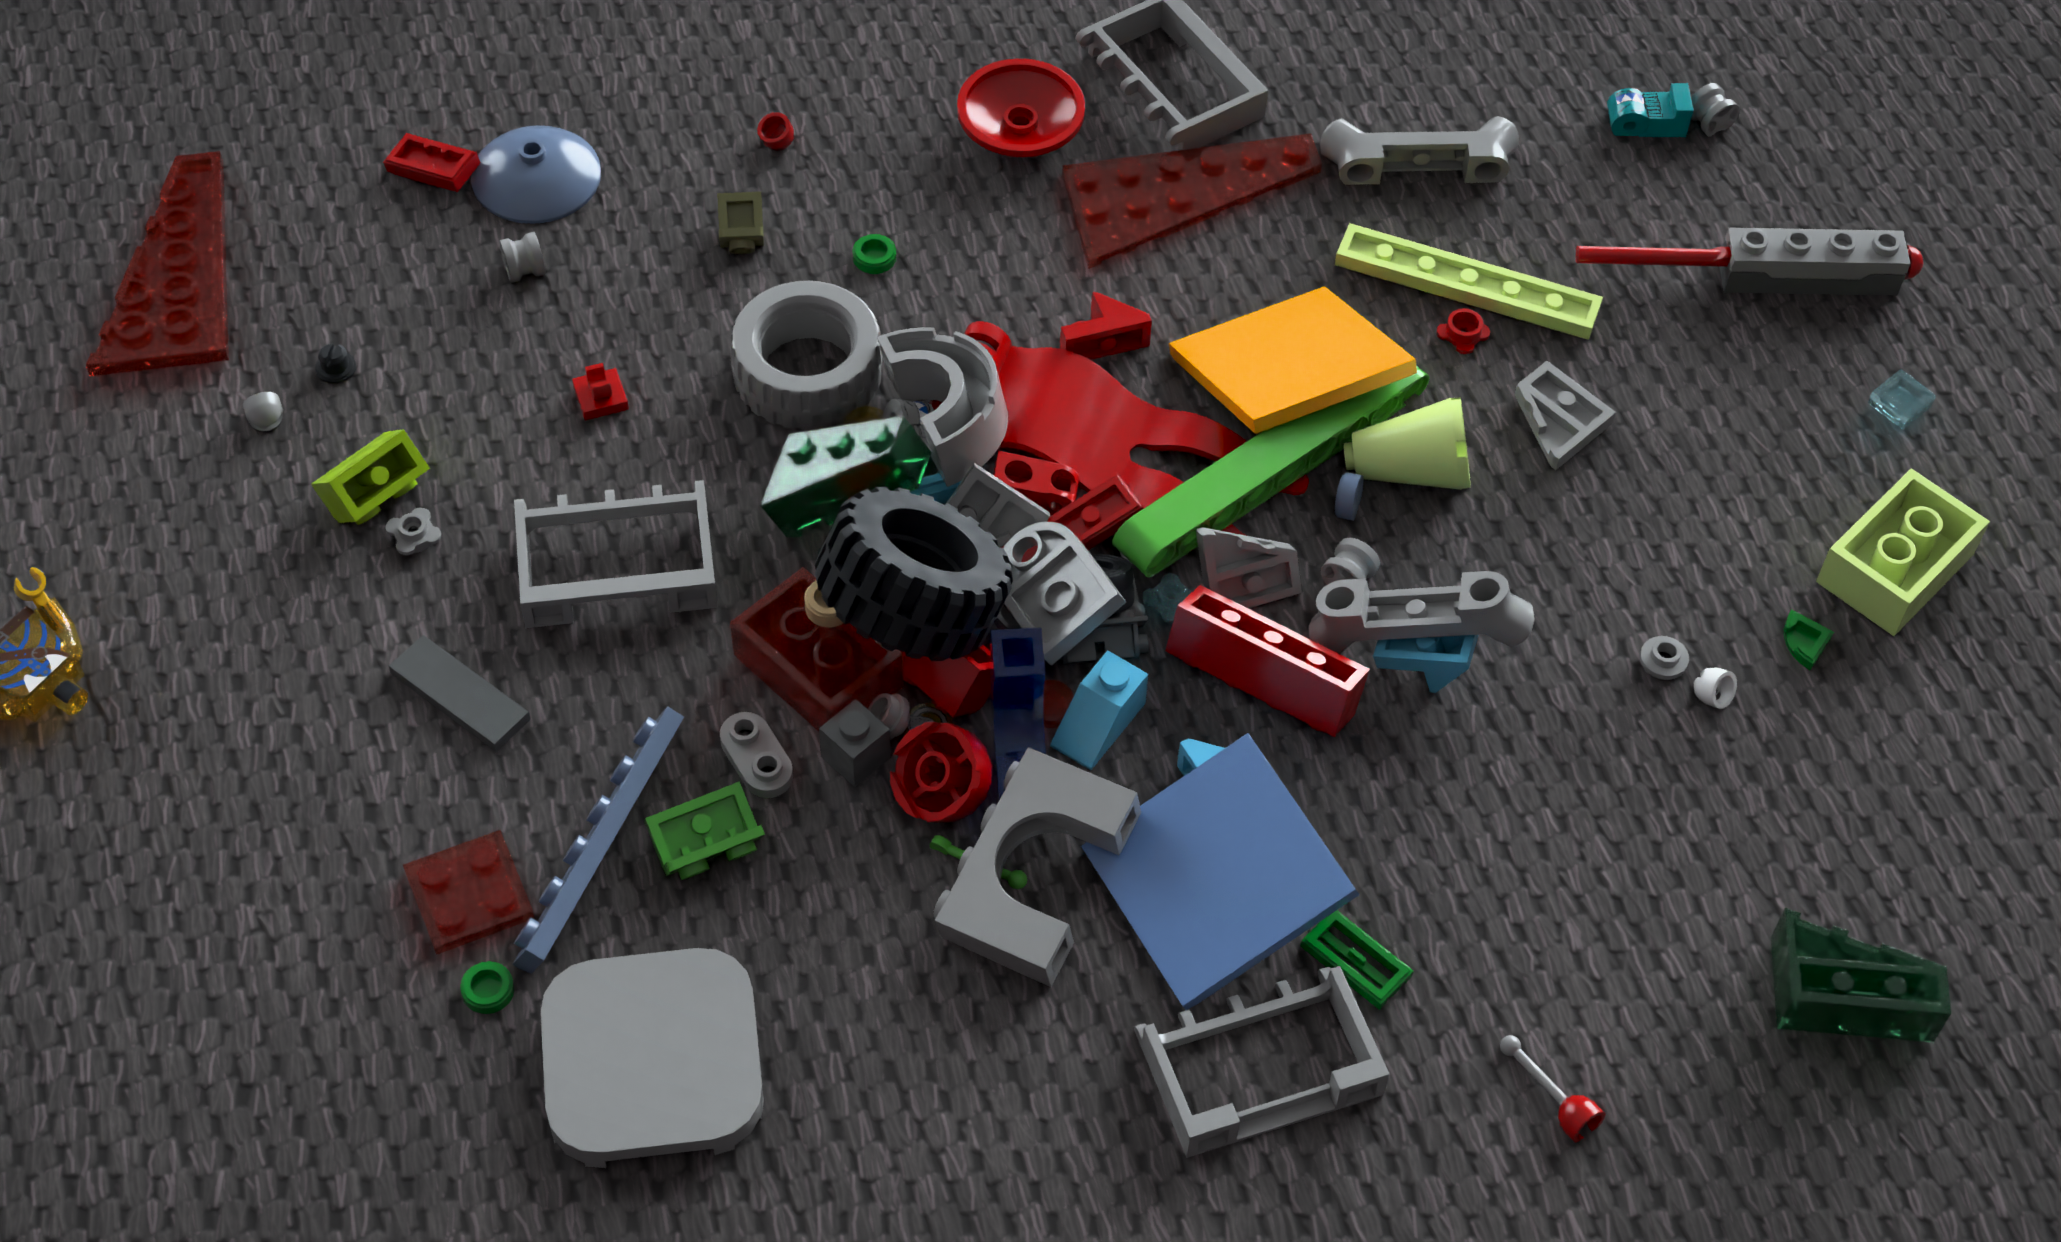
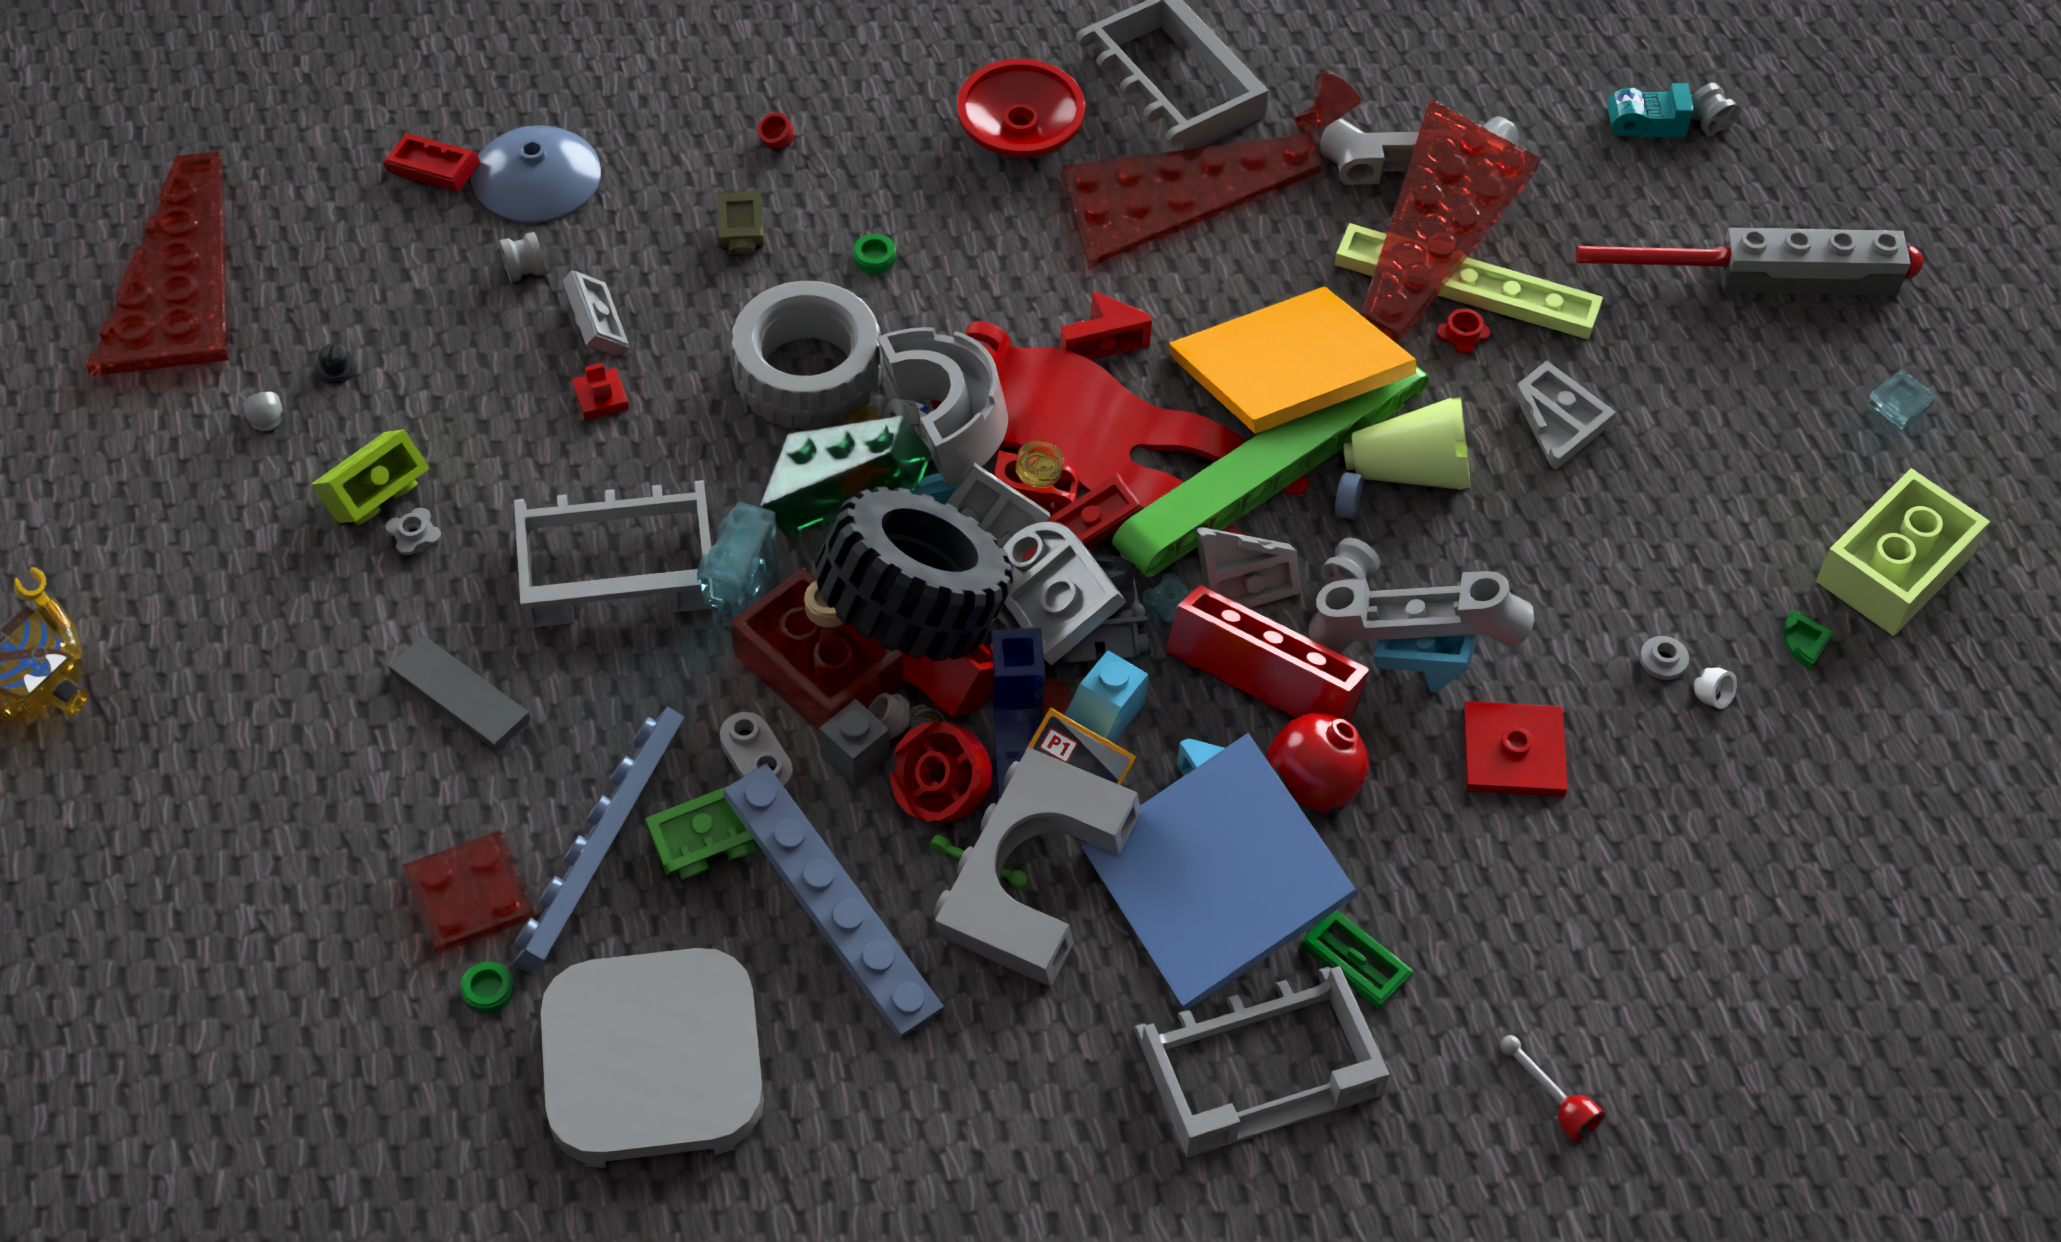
clear green wedge [1771,908,1952,1042] -> none
none -> light grey plate [562,270,630,356]
none -> clear light blue plate [697,501,778,638]
none -> sand blue plate [723,763,944,1039]
none -> clear yellow tile [1015,440,1064,488]
none -> slope [1025,707,1137,785]
none -> red cylinder [1266,713,1369,813]
none -> clear red tile [1294,72,1361,132]
none -> clear red wing [1361,98,1541,343]
none -> red plate [1463,701,1568,797]

